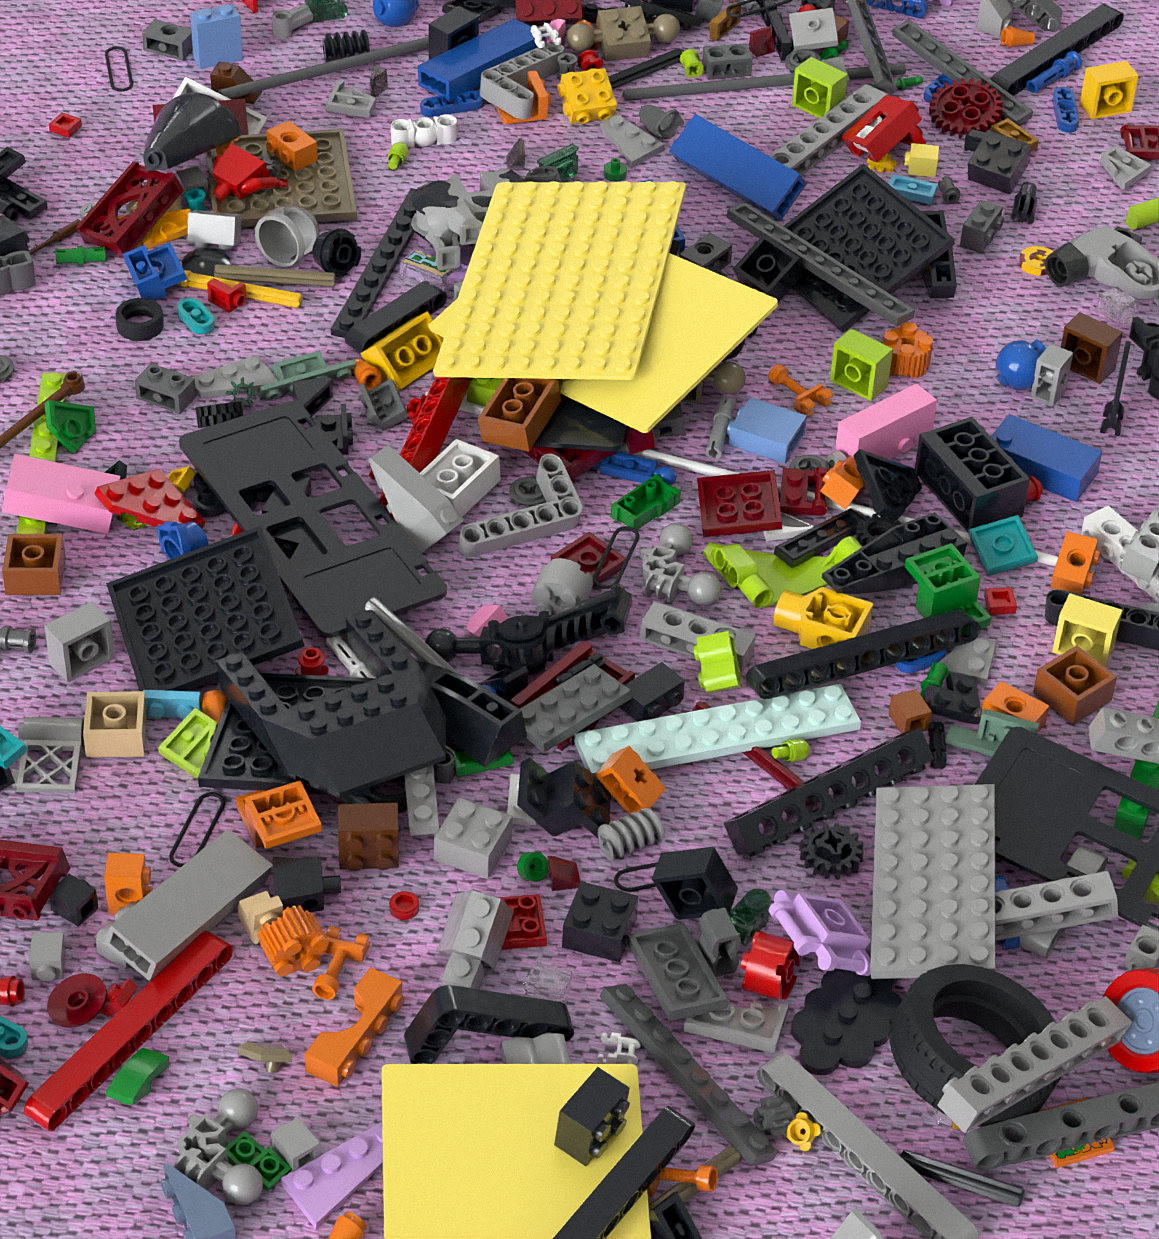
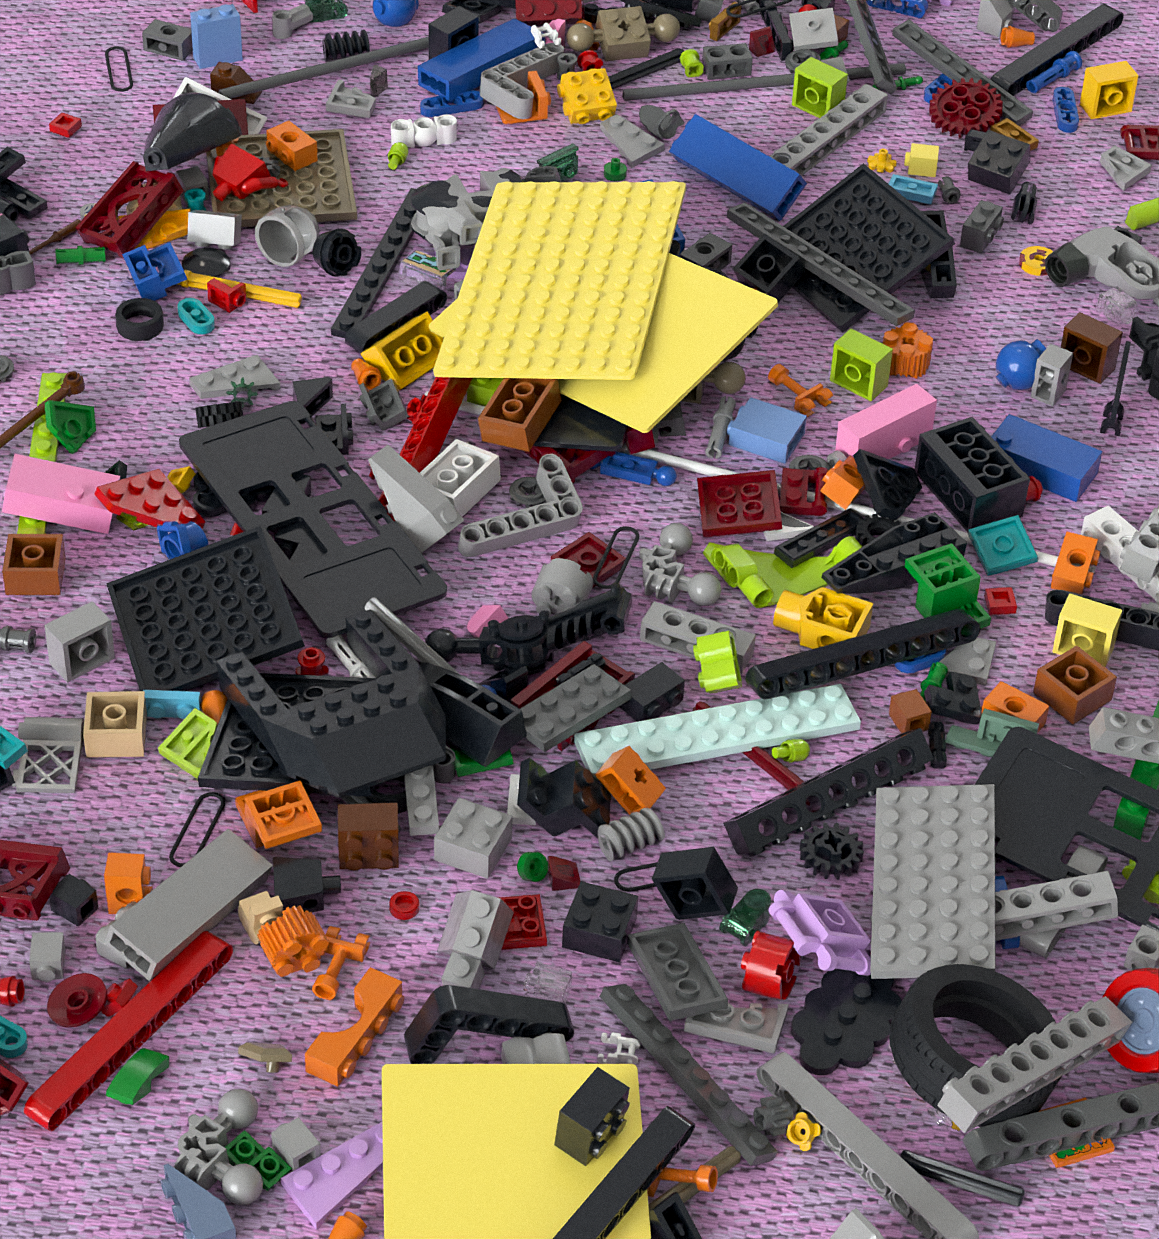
dark grey brick [135,363,196,414] -> none
dark tan axle [214,265,335,287] -> none
sand green bracket [258,350,356,400] -> none
clear smoke slope [506,138,525,170] -> none
green piece [610,474,681,530] -> none
dark grey brick [698,908,741,977] -> none
red brick [841,95,926,163] -> none

